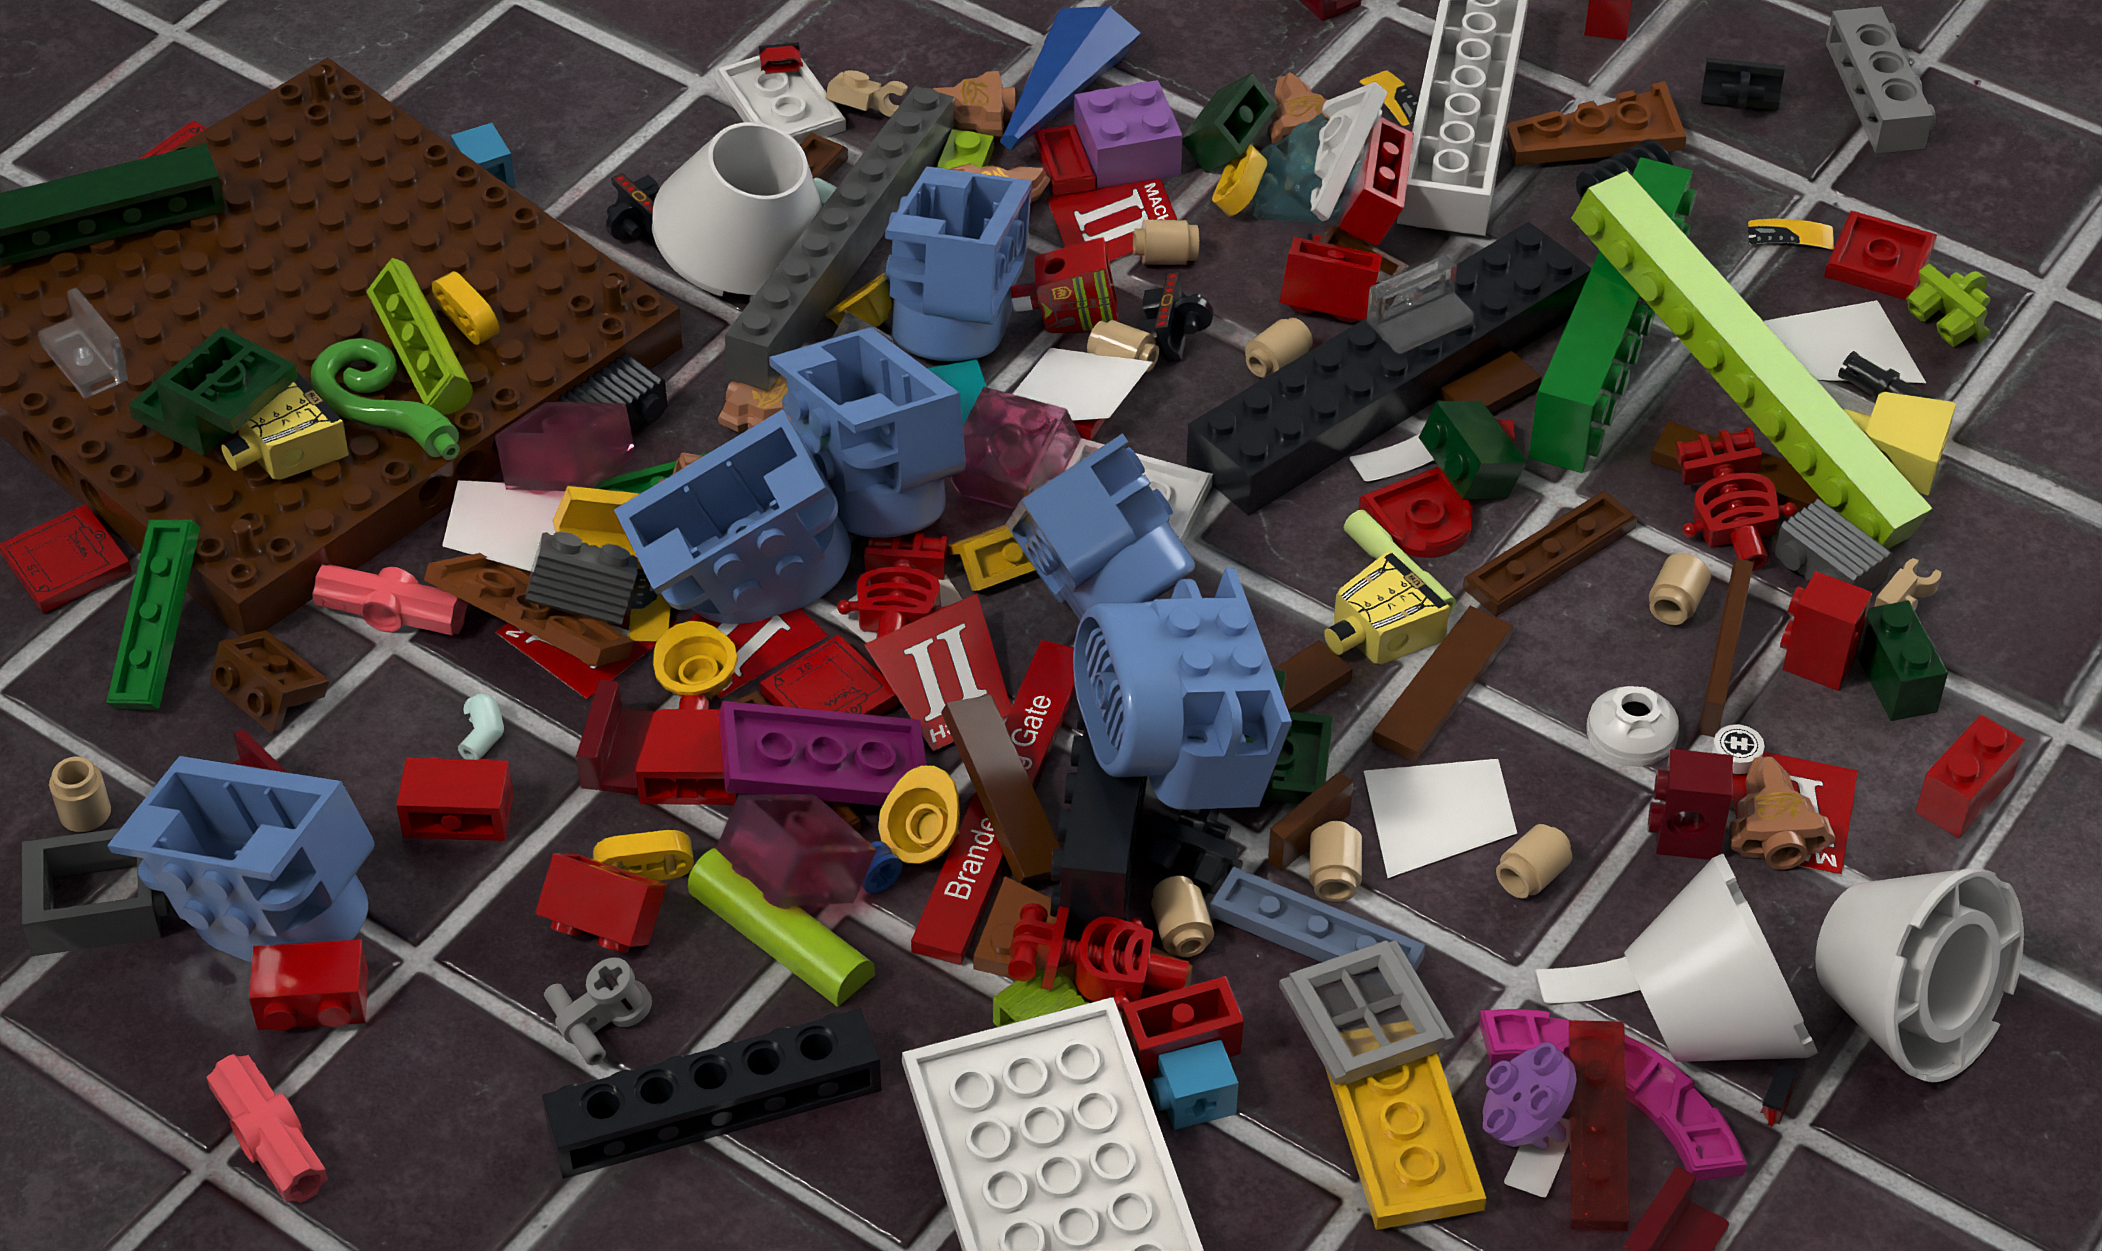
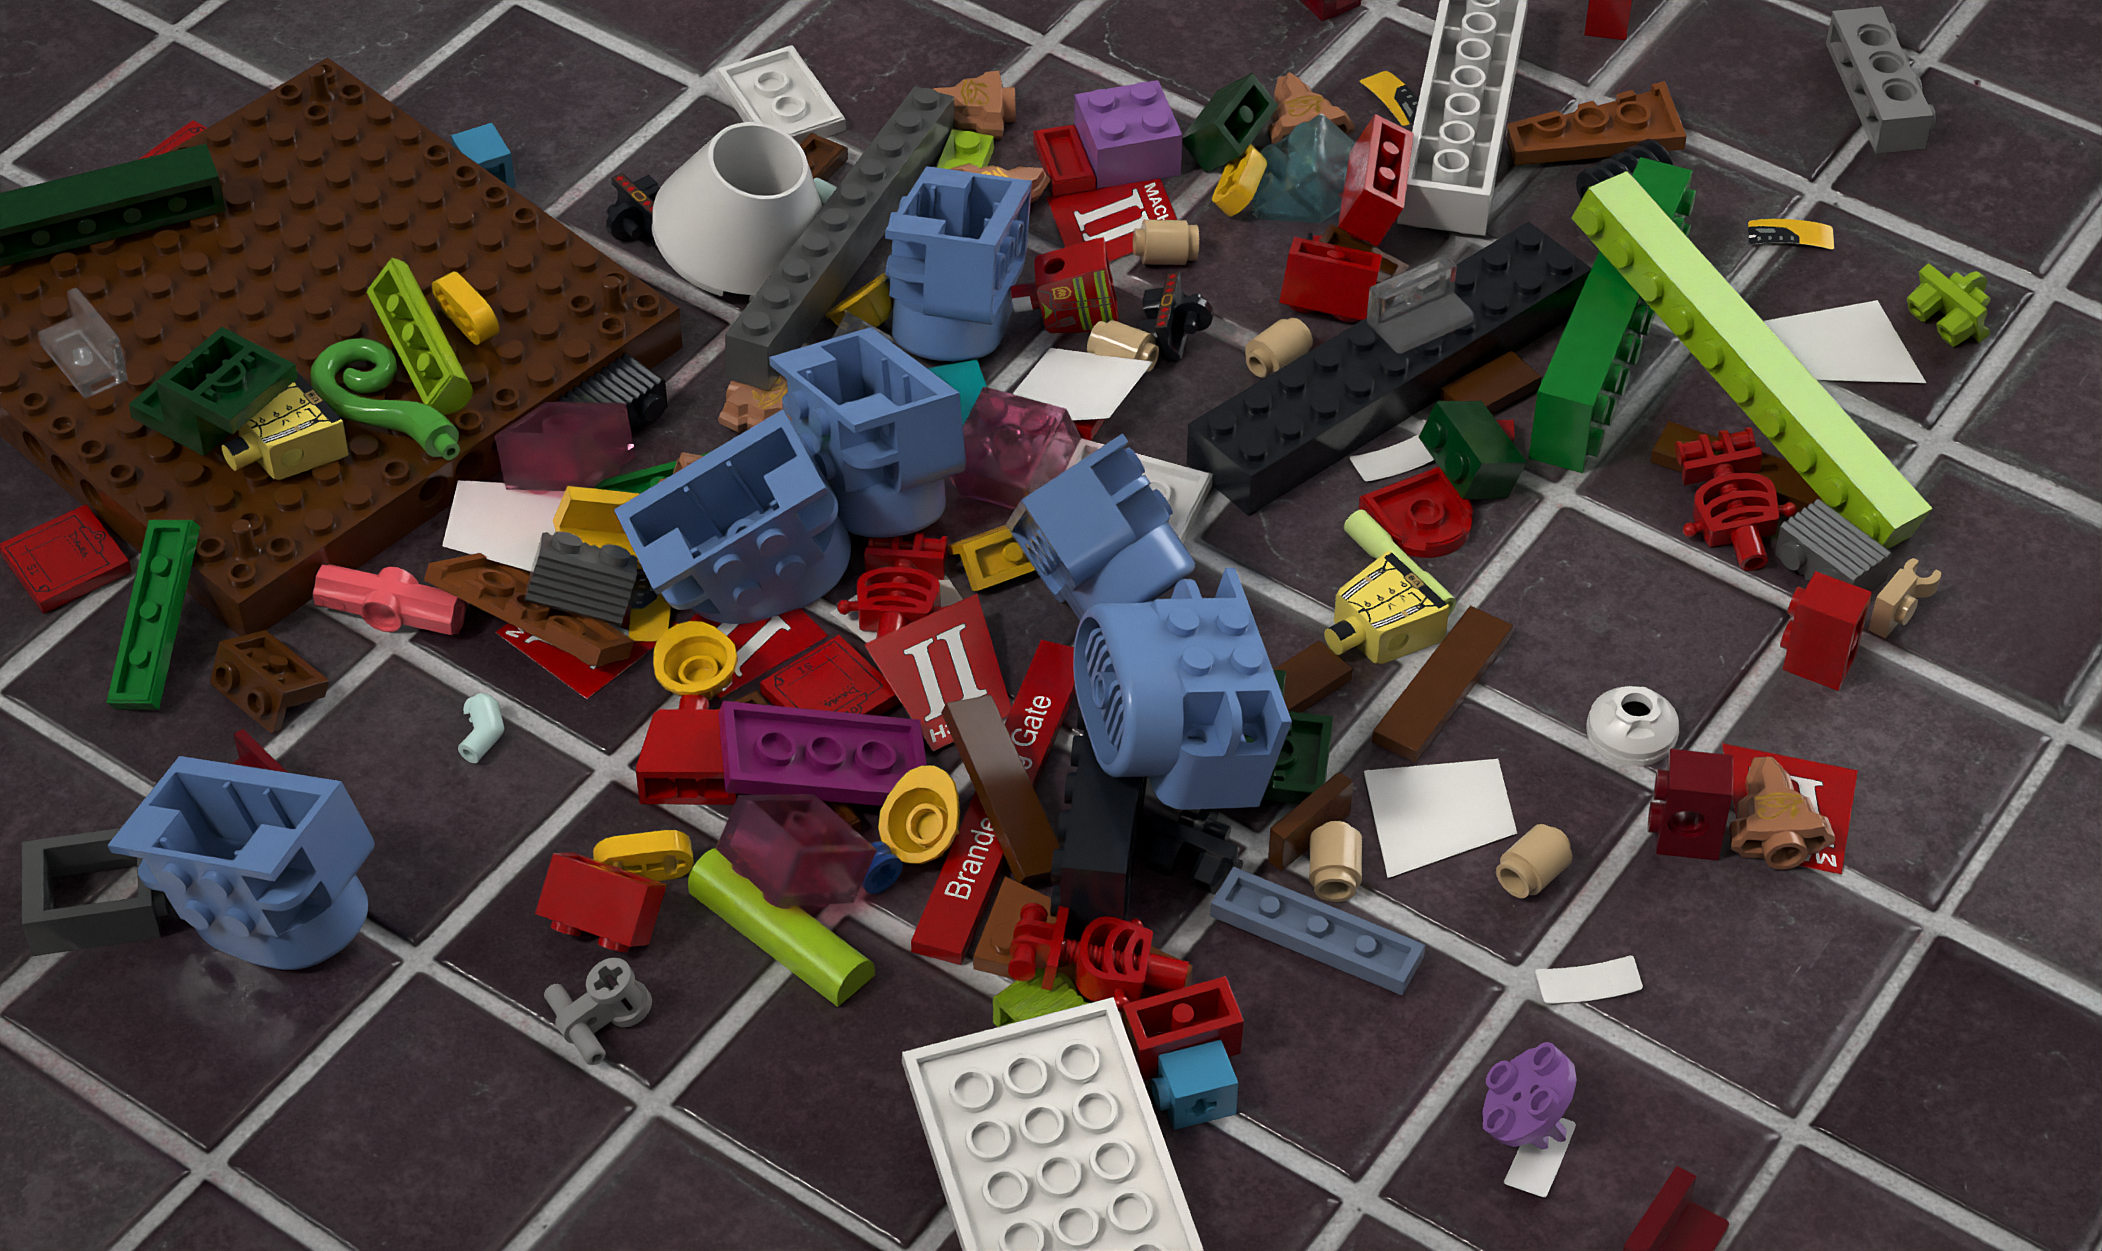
tan brick [49,757,111,832] -> none
coral piece [206,1054,328,1203] -> none
red brick [249,939,369,1031] -> none
red brick [396,757,514,841] -> none
black brick [542,1008,882,1179] -> none
dark red panel [576,679,656,795] -> none
red piece [759,42,803,74] -> none
tan plate [825,70,908,117] -> none
blue wedge [1000,6,1141,151] -> none
tan brick [1151,876,1214,957] -> none
light grey piece [1279,940,1454,1085] -> none
white wing [1310,82,1388,221] -> none
yellow plate [1325,1021,1486,1230] -> none
reddish brown tile [1463,490,1637,616] -> none
dark pink tile [1478,1009,1747,1181] -> none
clear red plate [1568,1020,1629,1231] -> none
white cone [1624,853,1818,1062] -> none
tan brick [1649,553,1711,625] -> none
reddish brown tile [1698,559,1754,737] -> none
black hips [1701,57,1785,110] -> none
white tile [1711,724,1765,774] -> none
black piece [1760,1063,1797,1127] -> none
white cone [1815,868,2024,1082] -> none
red tile [1824,211,1937,300] -> none
black pin [1838,351,1934,402] -> none
light yellow torso [1844,392,1956,495] -> none
dark green brick [1857,600,1948,721] -> none
red brick [1915,714,2025,838] -> none

